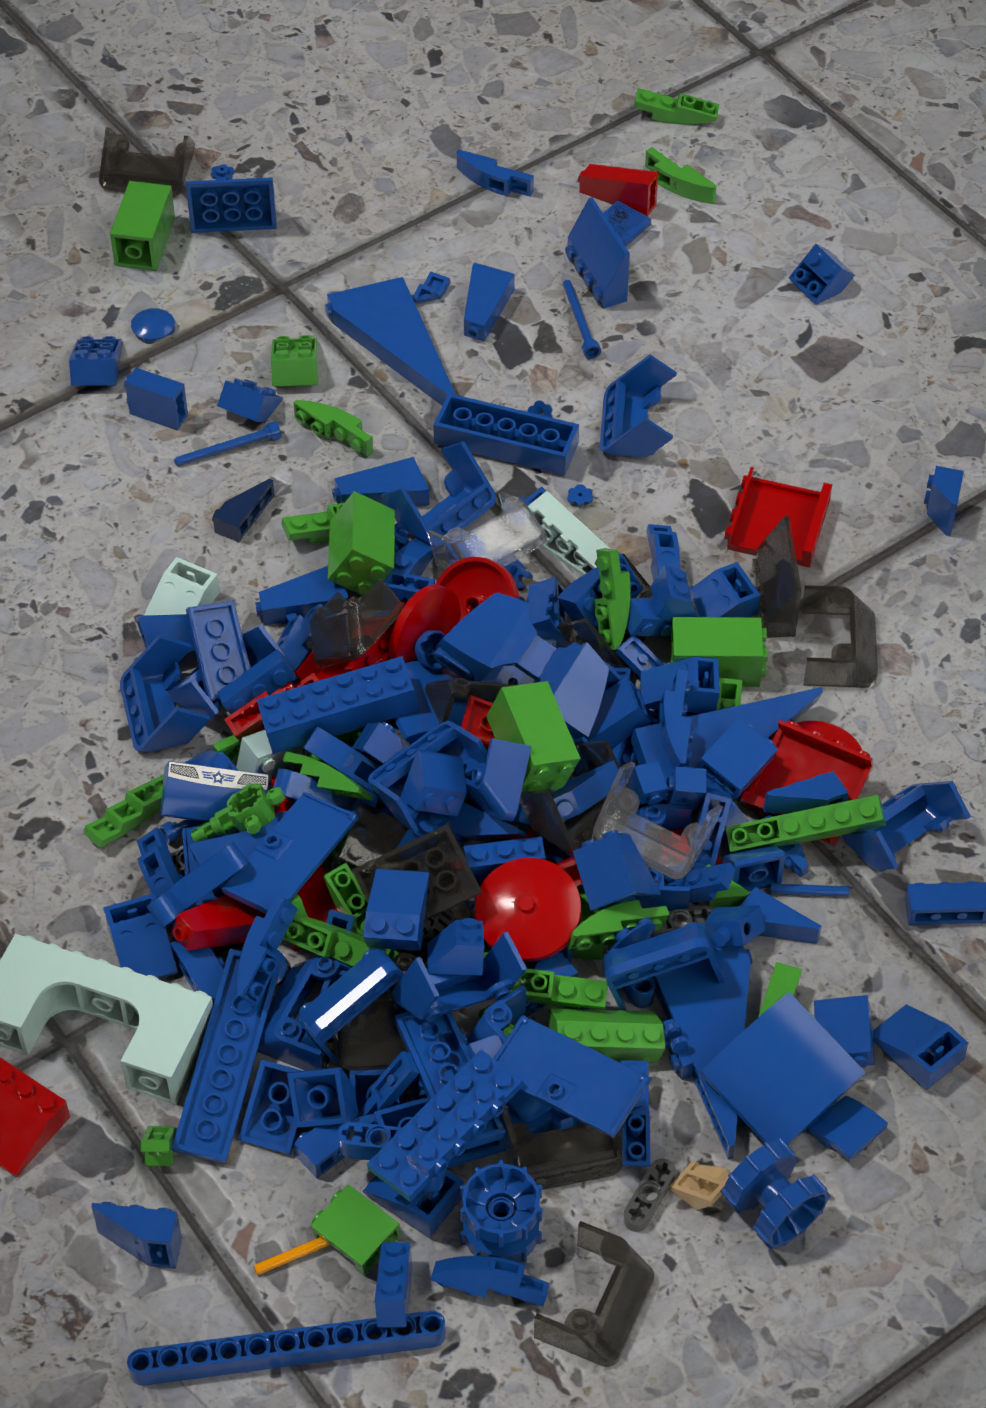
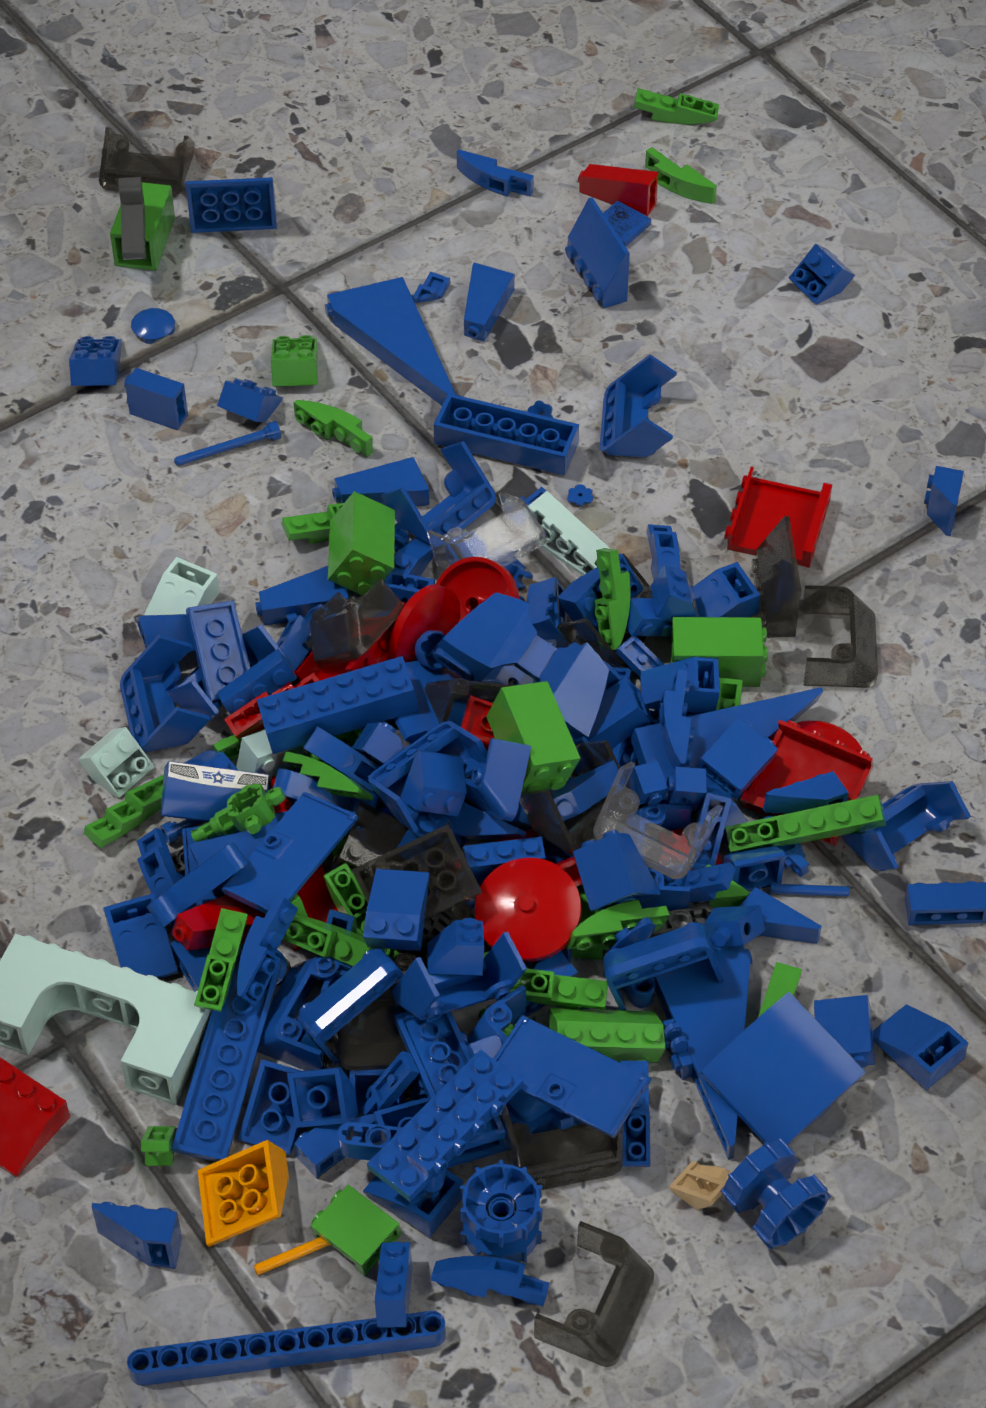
blue plant [211,164,235,180] -> none
dark blue slope [212,479,275,542] -> none
blue piece [563,280,601,359] -> none
dark grey beam [624,1158,675,1232] -> none
blue slope [807,1095,888,1161] -> none
none -> light aqua slope [77,727,155,798]
none -> dark grey beam [118,177,146,260]
none -> bright green slope [194,908,248,1012]
none -> light orange slope [197,1140,289,1247]

